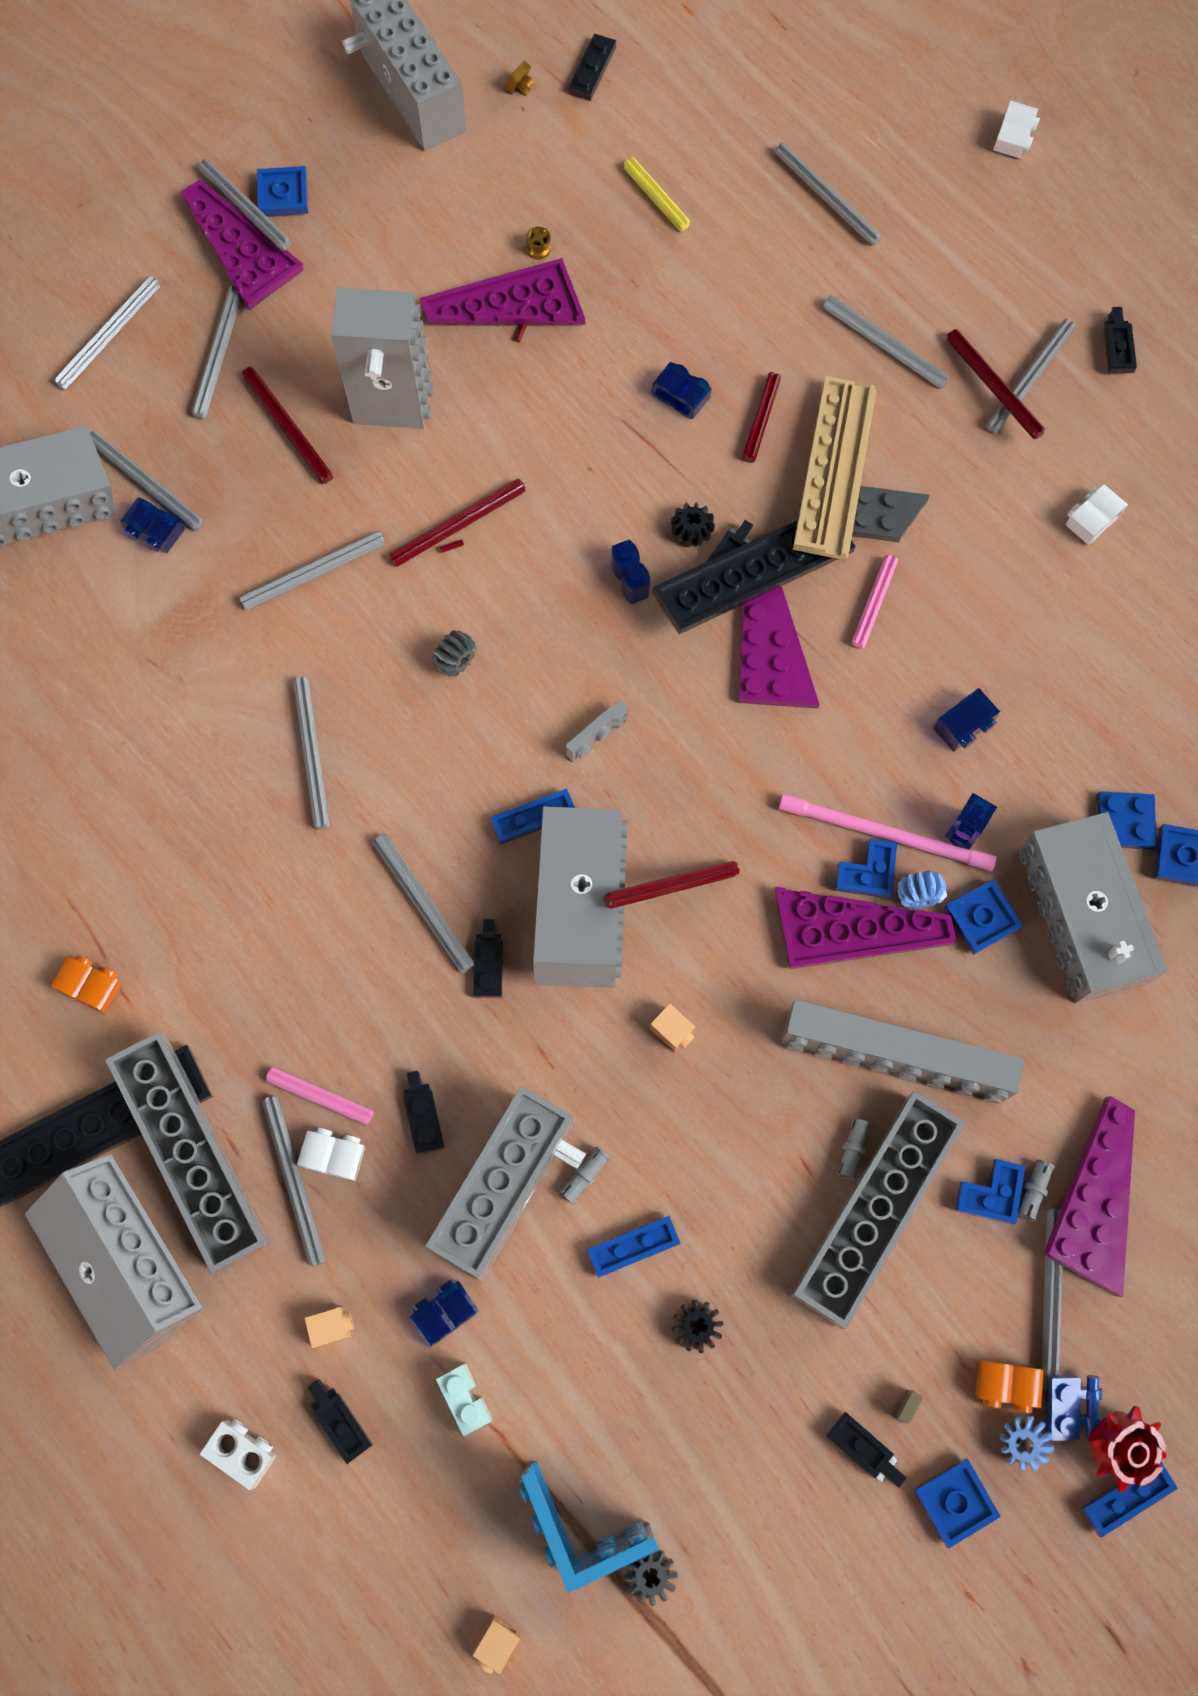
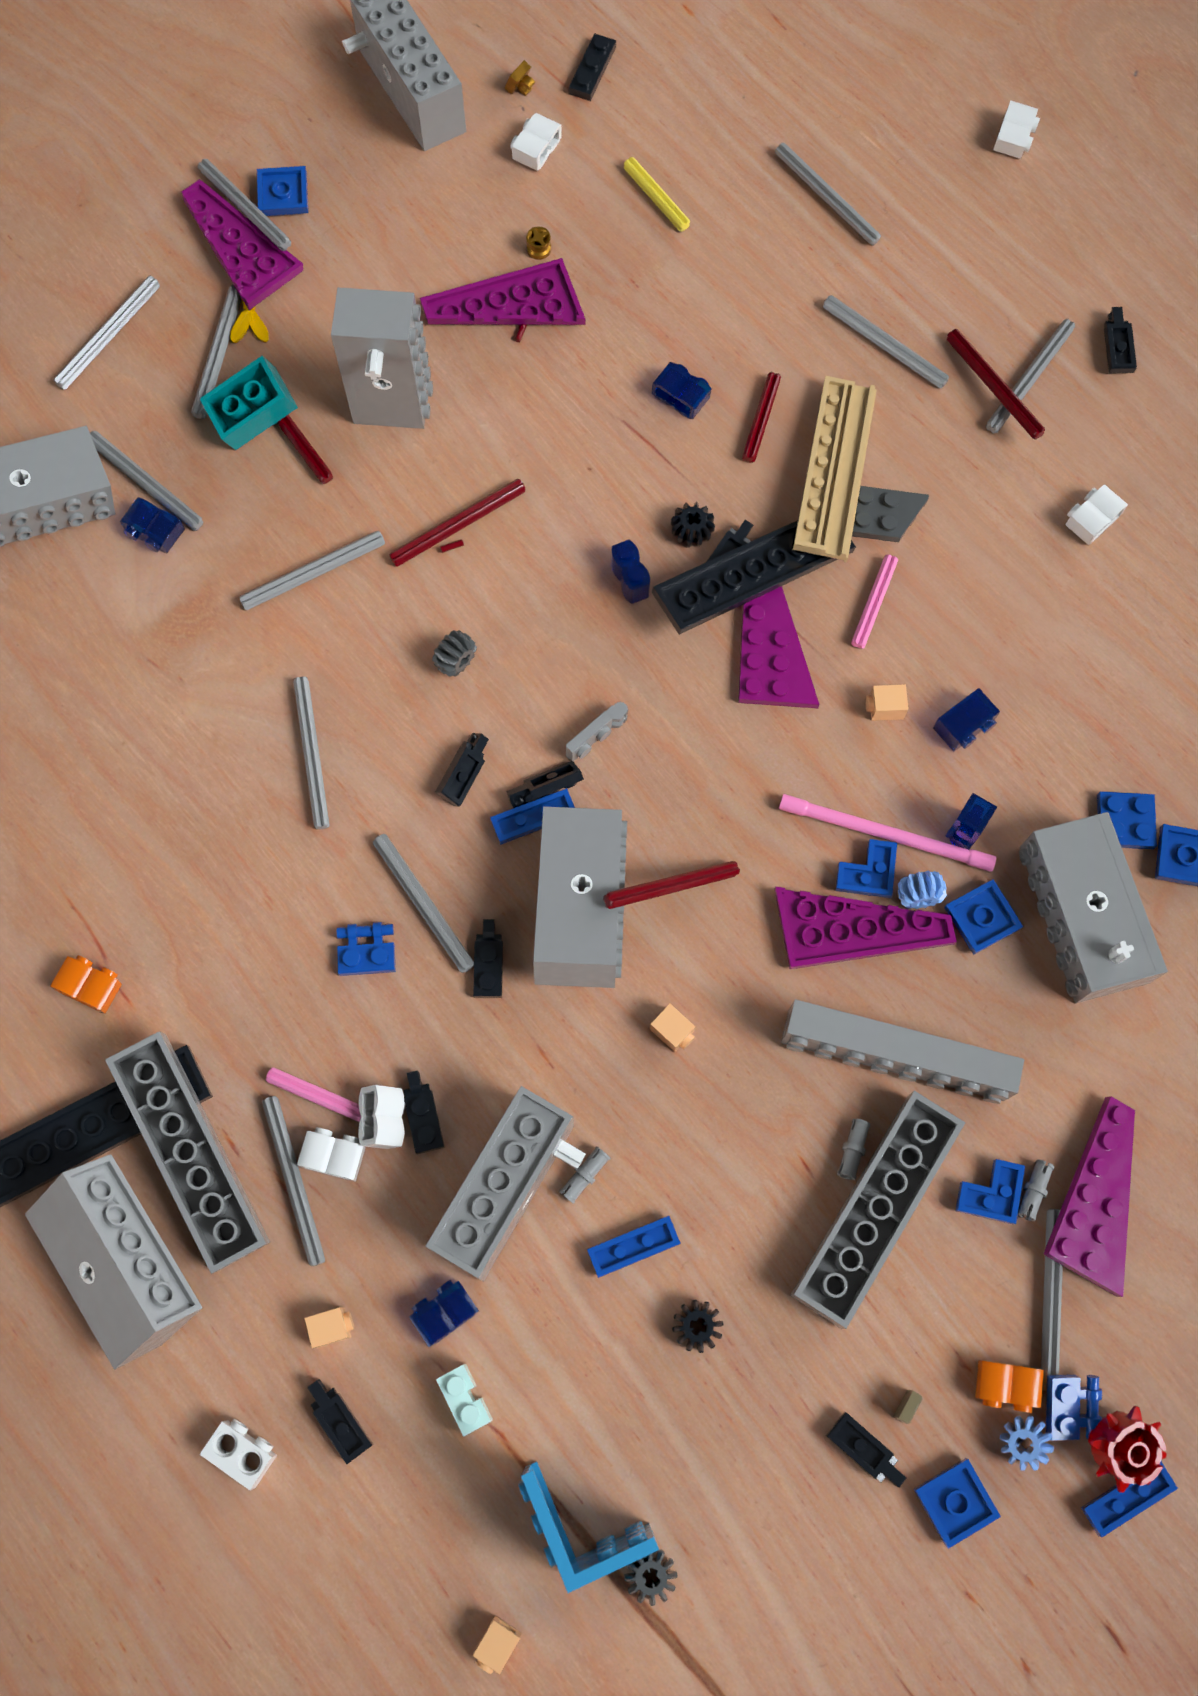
none -> teal brick [200,356,298,450]
none -> yellow piece [230,298,269,343]
none -> blue plate [336,922,396,976]
none -> white brick [358,1085,405,1149]
none -> black hinge [435,733,489,807]
none -> black hinge [506,761,584,808]
none -> white brick [510,113,561,171]
none -> light nougat brick [866,684,908,721]

